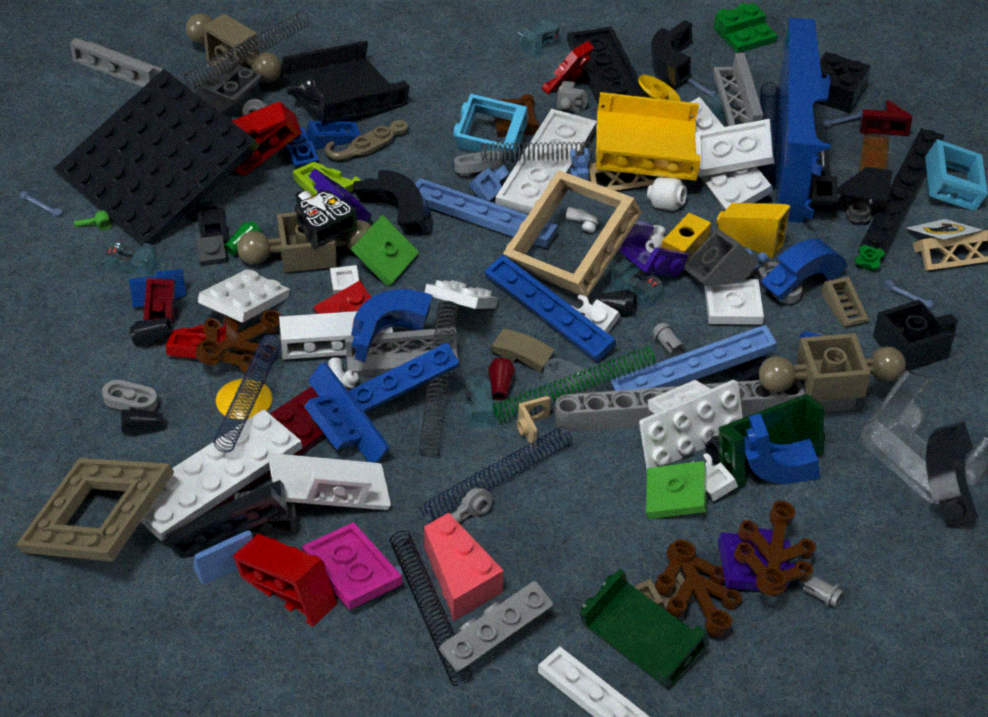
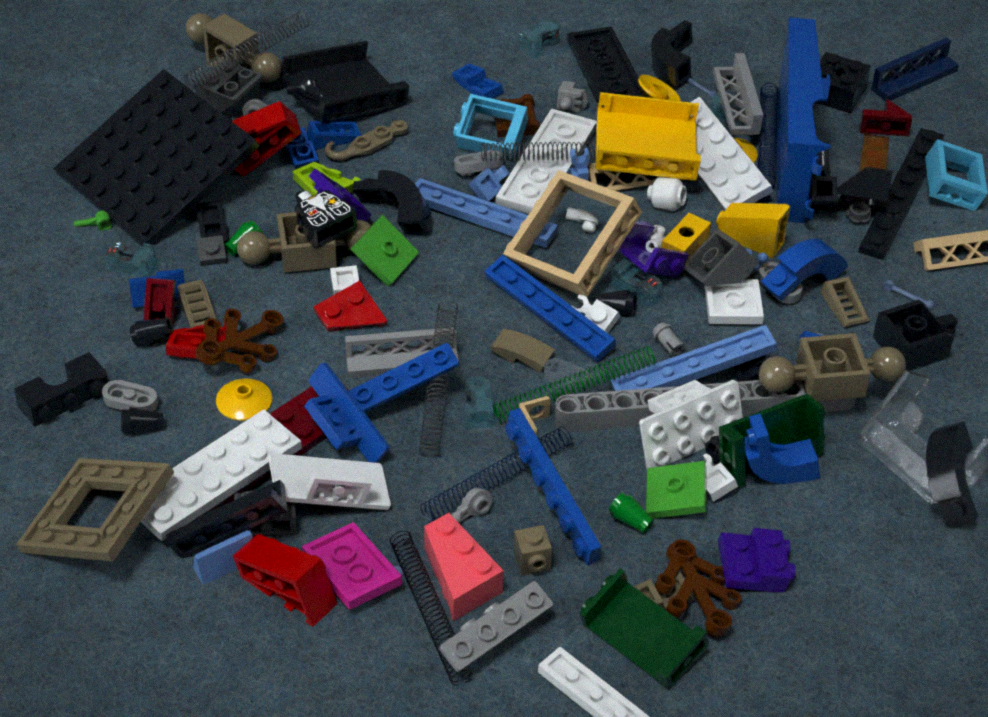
sand blue hinge [20,191,63,218] -> none
light grey fence [70,38,167,87] -> none
white plate [198,270,290,323] -> none
piece [213,335,281,453] -> none
white brick [279,311,393,359] -> none
white arm [328,358,359,389] -> none
blue arch [351,289,433,362] -> none
white plate [424,280,498,309] -> none
dark red cone [488,358,515,401] -> none
red wing [542,41,594,94] -> none
white plate [695,119,774,177] -> none
green plate [713,3,778,53] -> none
reddish brown plant [734,501,816,597] -> none
light grey pin [803,574,845,608] -> none
sand blue hinge [822,110,862,129] -> none
green plate [855,245,885,270] -> none
sticker [907,219,982,240] -> none
none -> black arch [14,352,108,427]
none -> dark tan slope [177,280,216,328]
none -> blue slope [452,63,503,99]
none -> blue plate [505,408,602,565]
none -> dark tan brick [513,525,552,576]
none -> green cone [609,492,654,534]
none -> dark blue fence [871,37,959,101]

